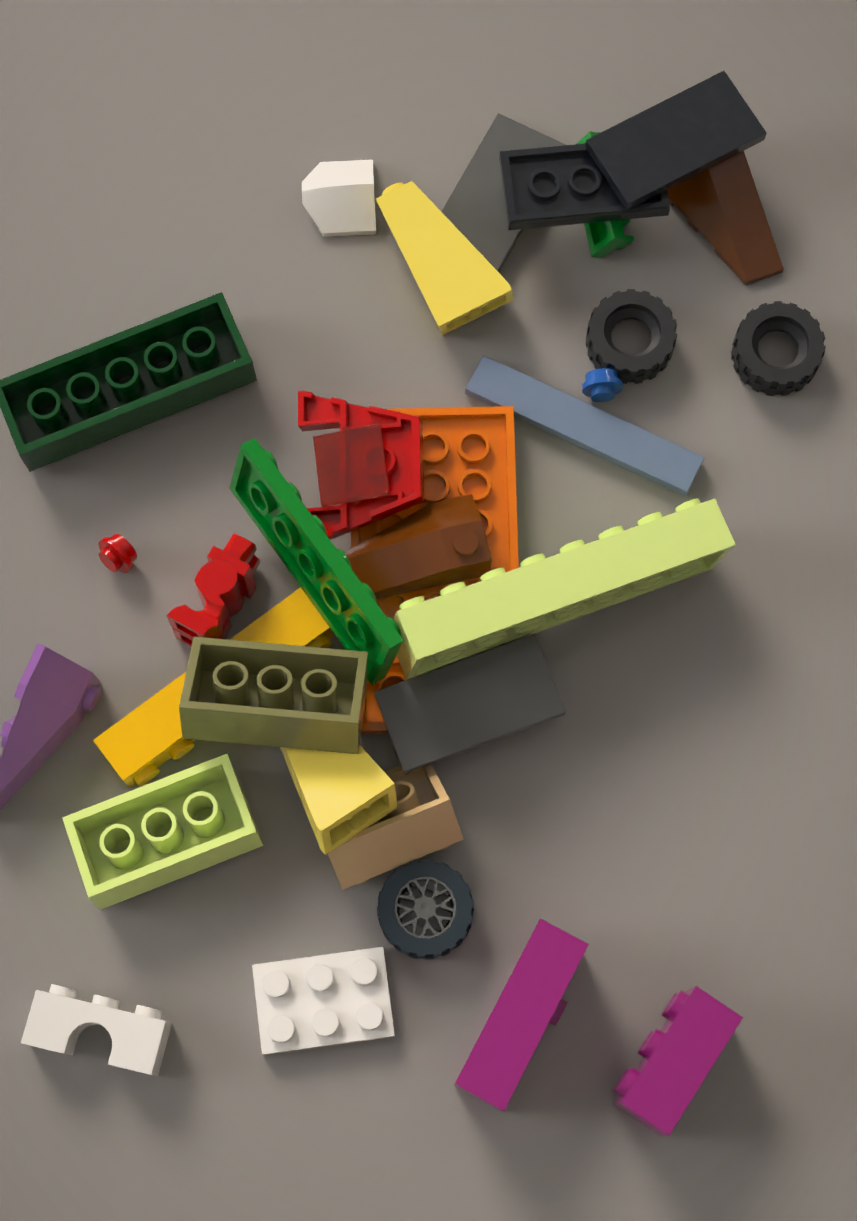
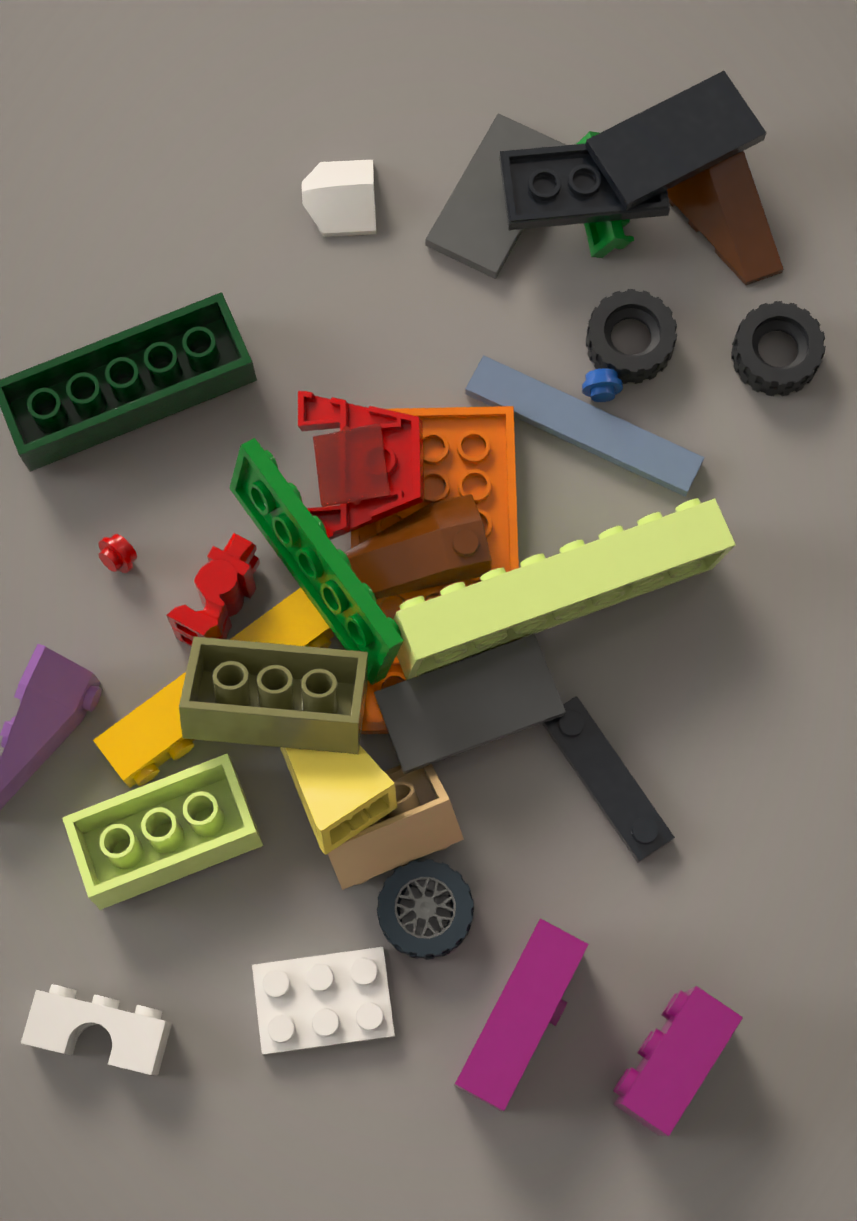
light yellow slope [376,181,514,336] -> none
none -> black plate [542,696,675,863]

